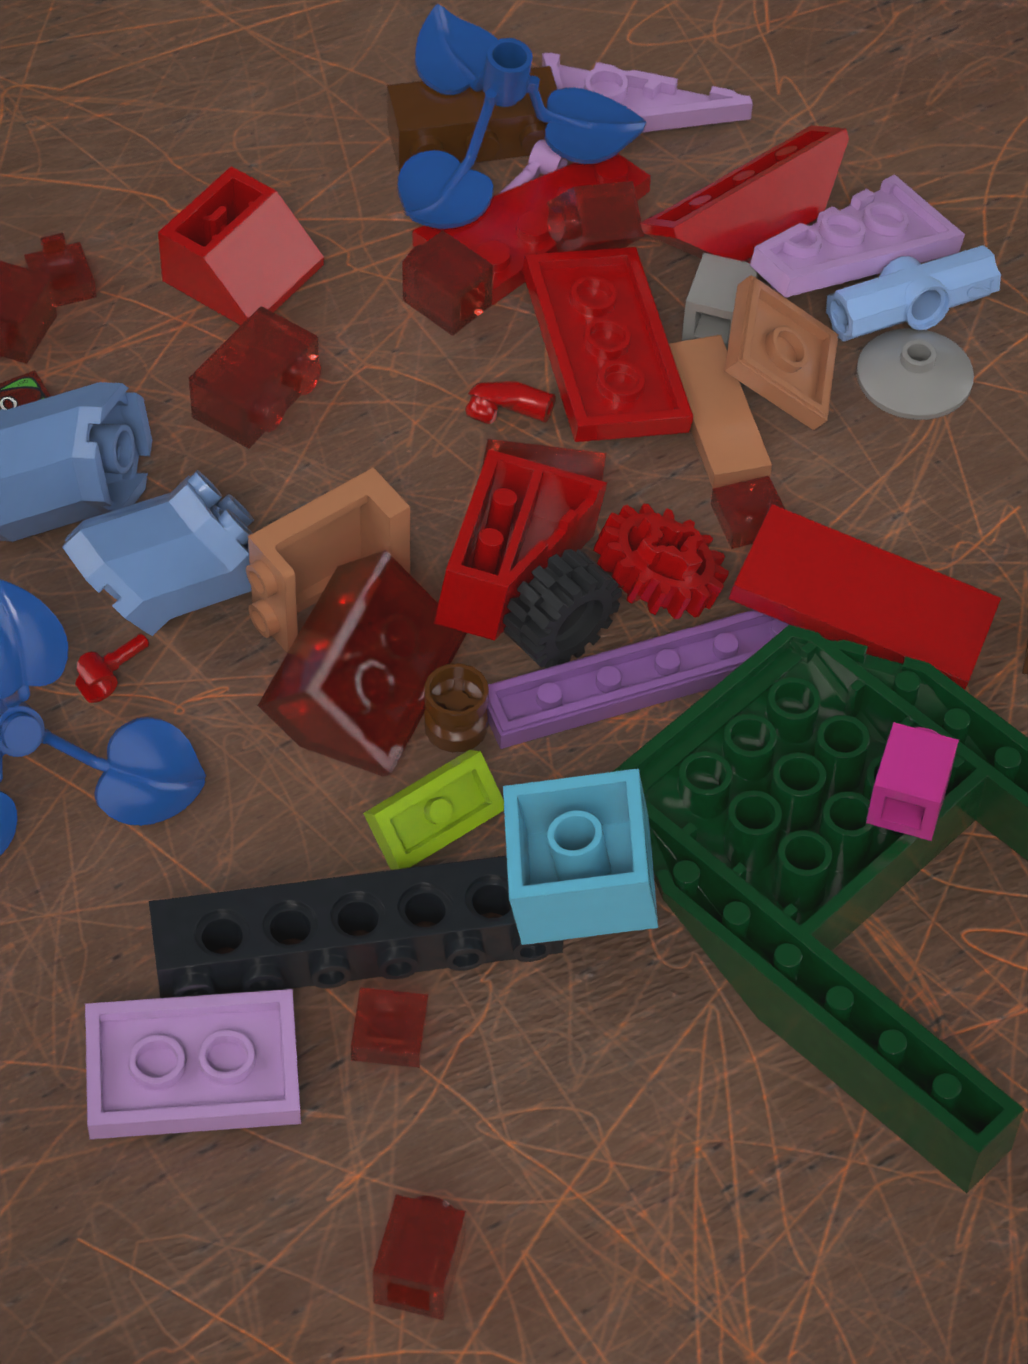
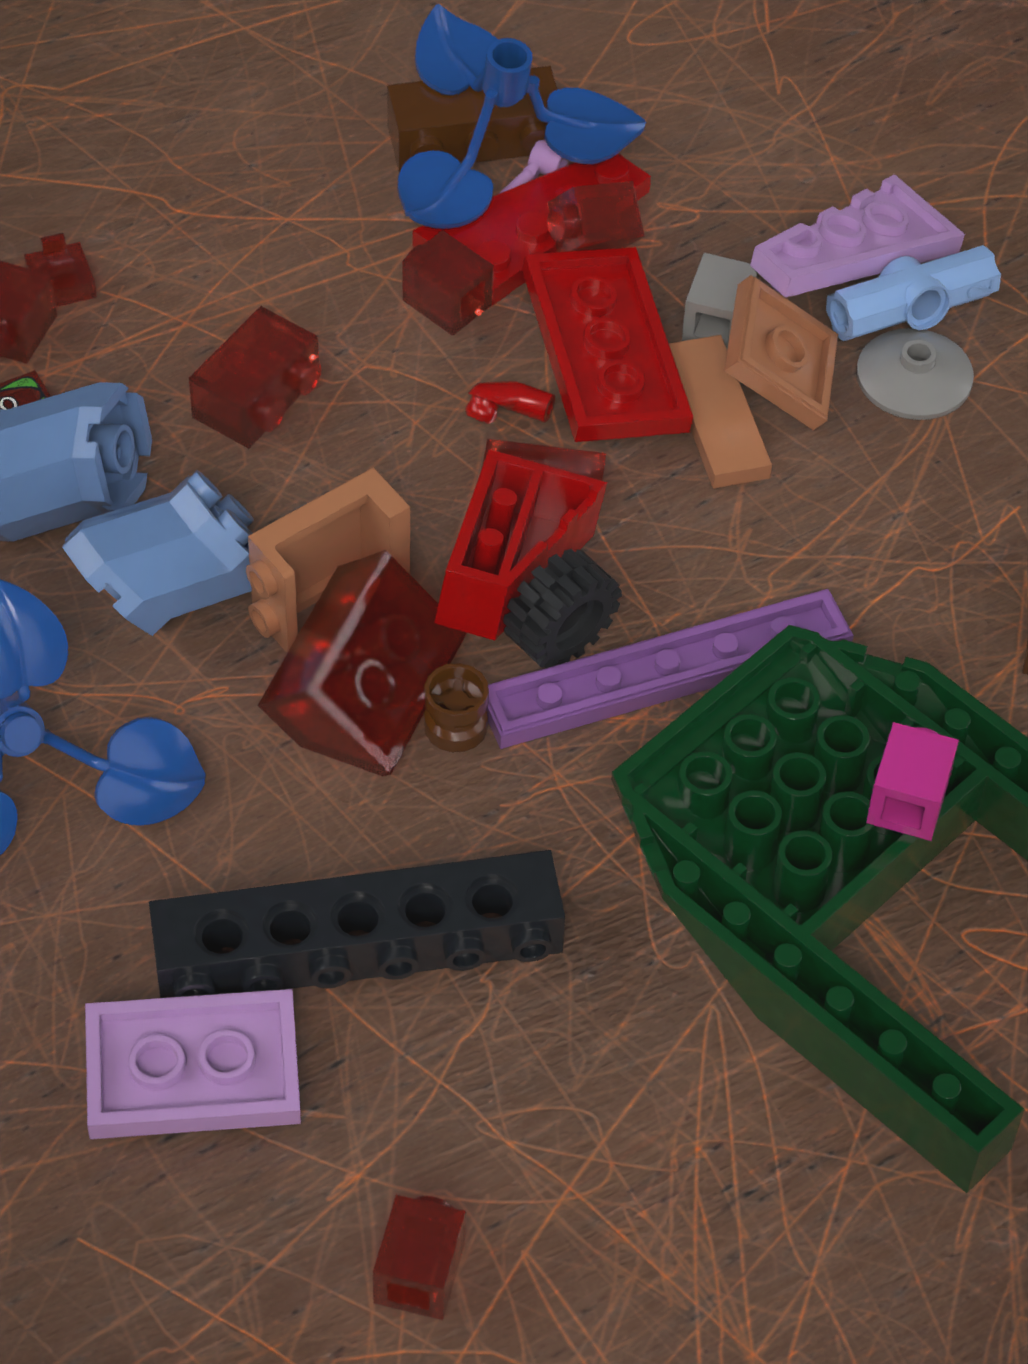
red hand [75,634,149,703] -> none
red slope [158,166,324,332] -> none
clear red plate [351,987,428,1068] -> none
lime plate [363,750,504,870] -> none
medium azure brick [503,768,659,945] -> none
lavender wing [542,52,753,133] -> none
red gear [593,503,729,619] -> none
red wedge [640,125,849,263] -> none
clear red plate [711,475,785,549] -> none
red tile [729,504,1001,690] -> none

